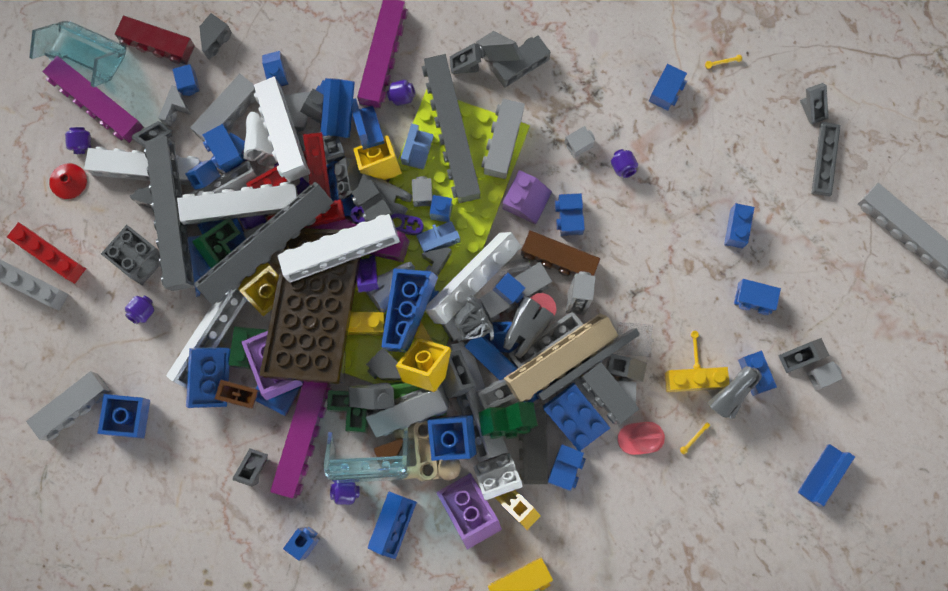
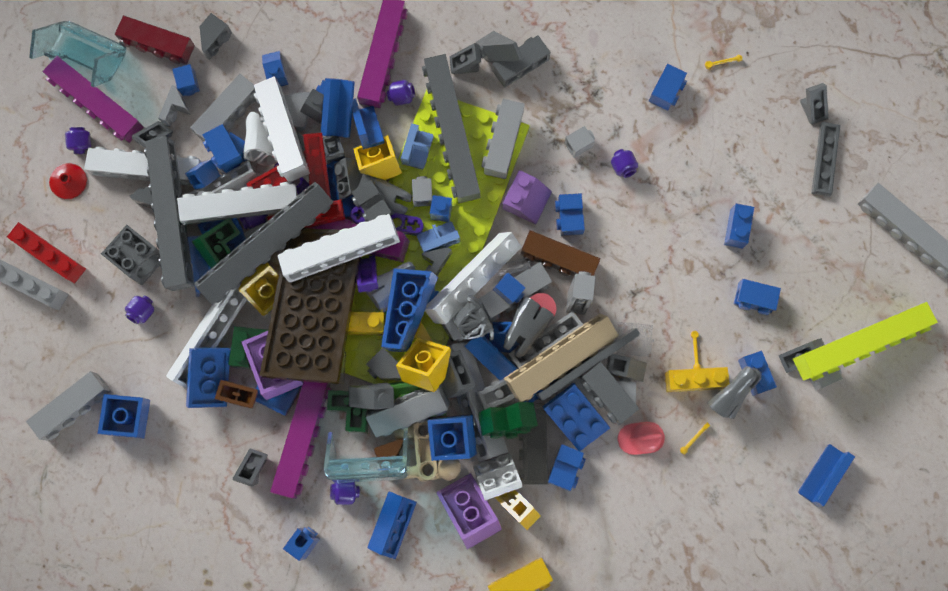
none -> neon yellow brick [793,302,938,381]

